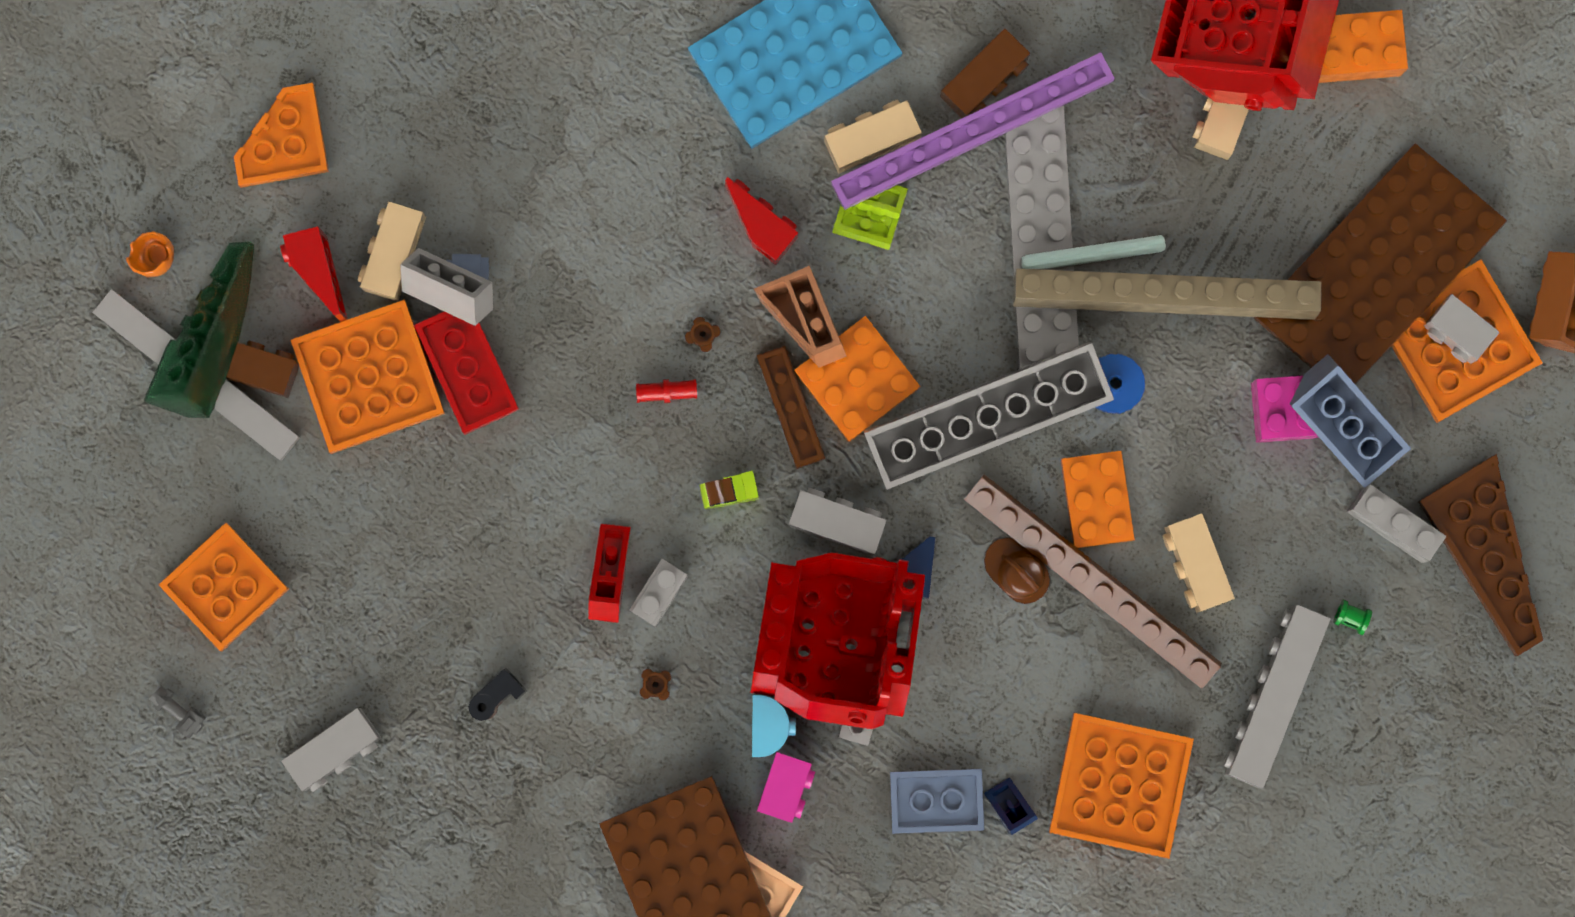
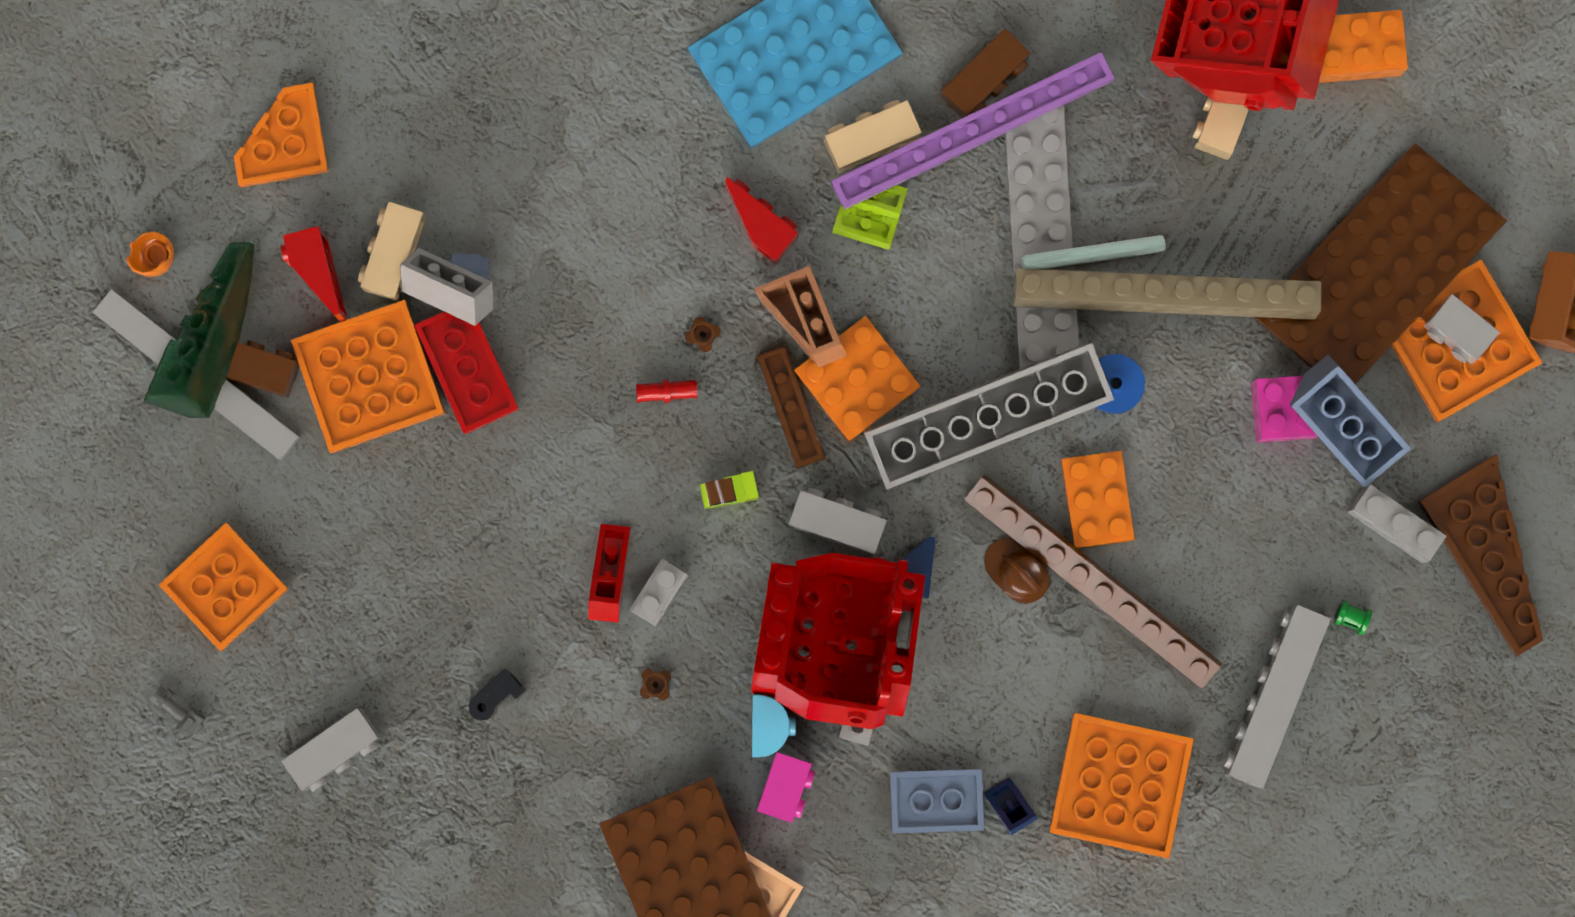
tan brick [1163,513,1235,613] -> none

